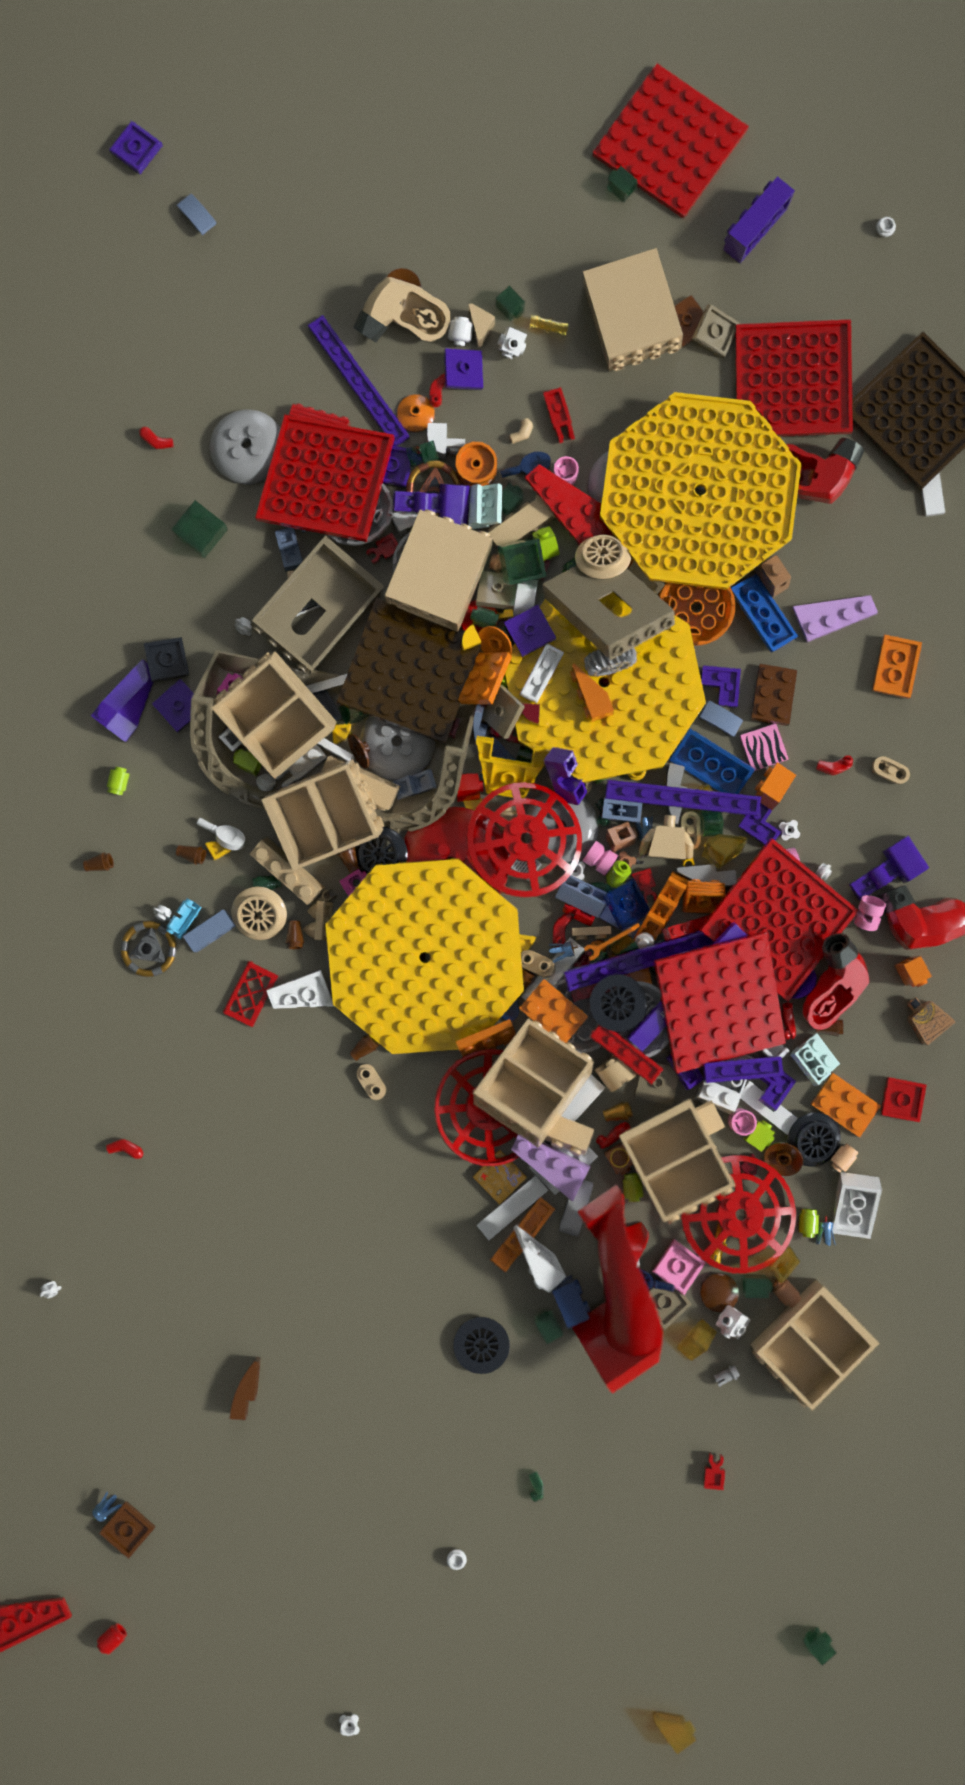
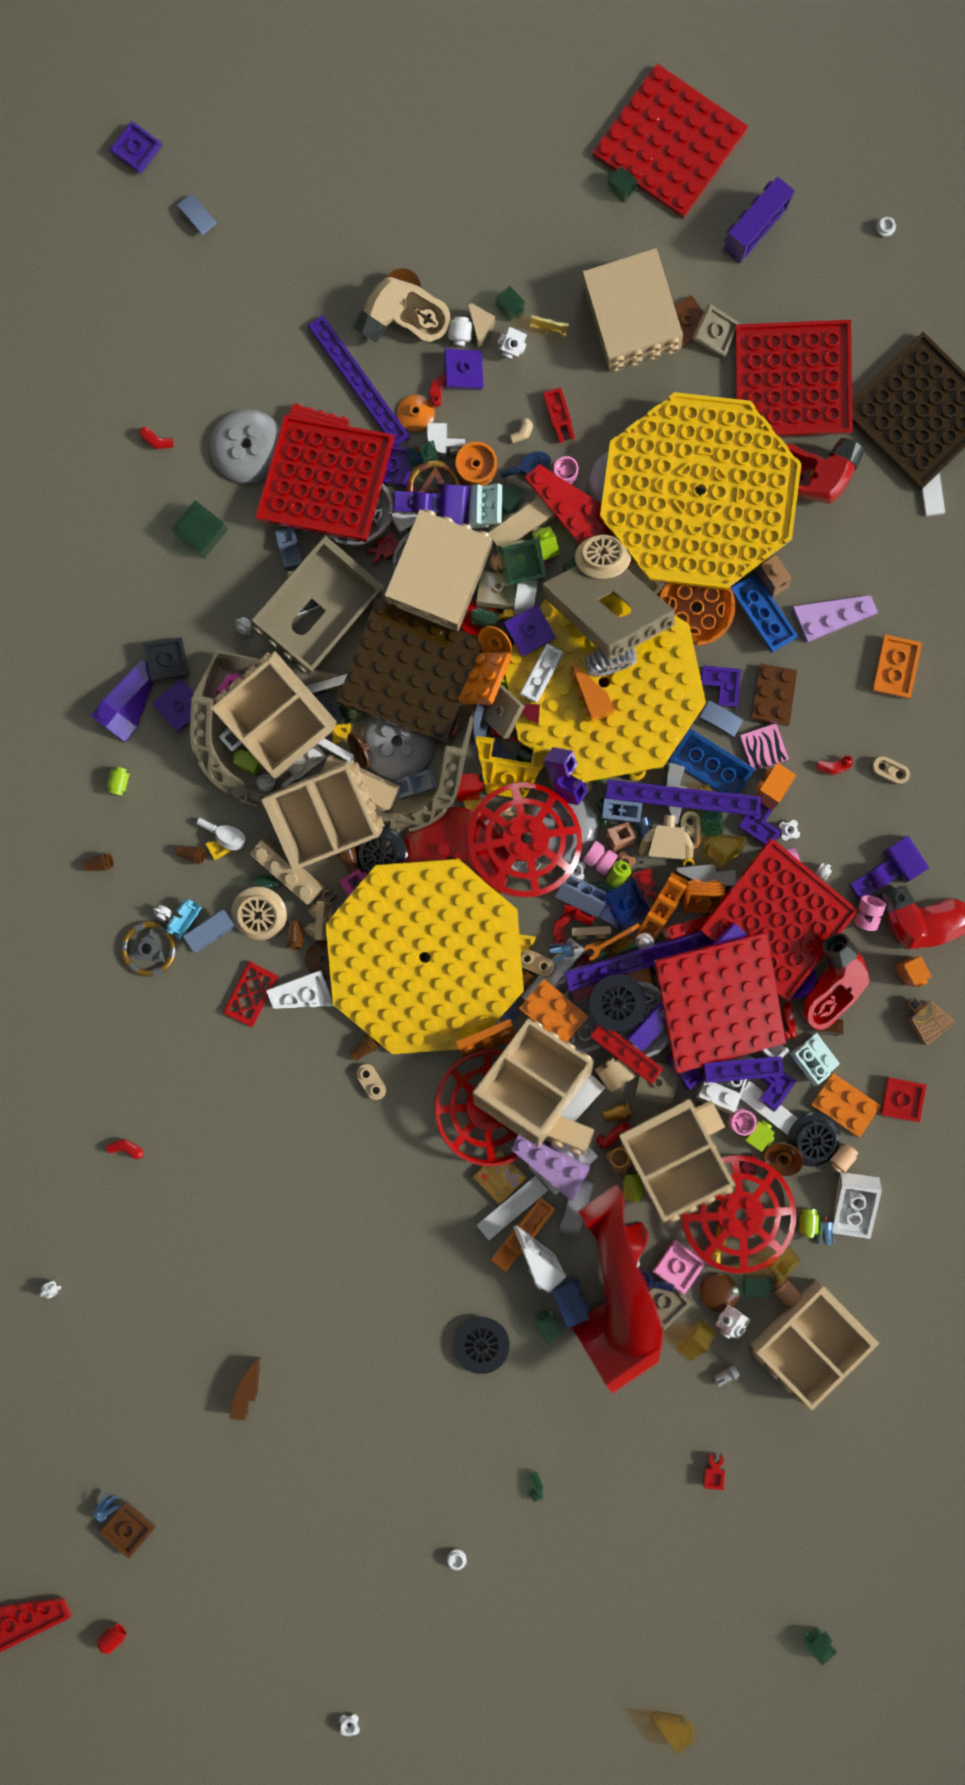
yellow tile [461,625,481,650] -> none
none -> reddish brown dish [305,940,331,979]

